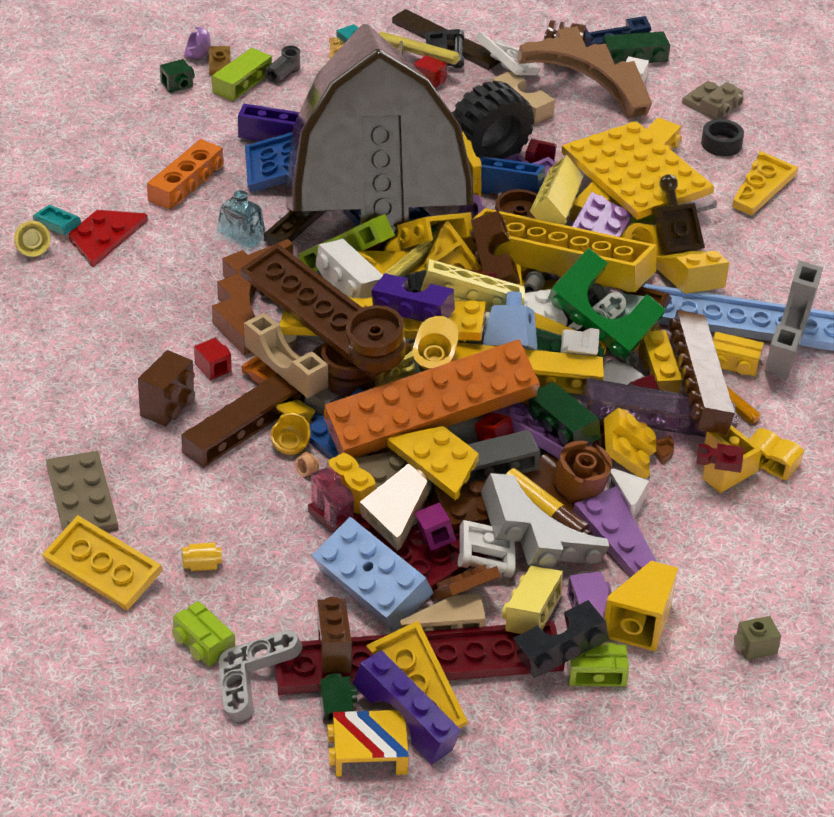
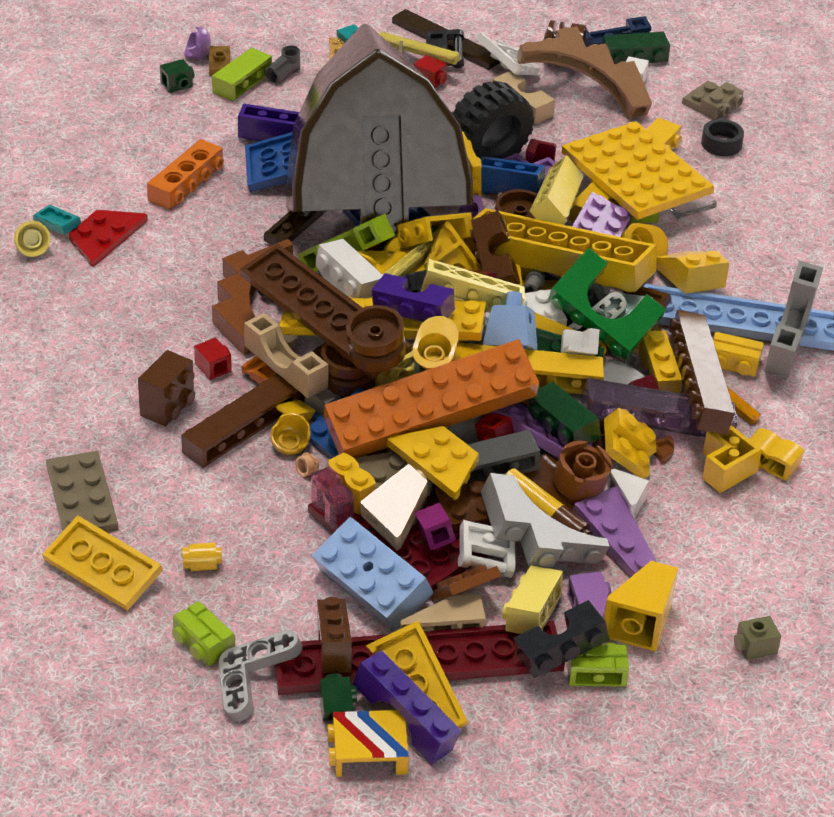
clear light blue torso [217,190,265,249] -> none
dark brown plate [653,174,705,255] -> none
dark red plate [696,443,744,473] -> none
yellow wing [732,151,798,216] -> none

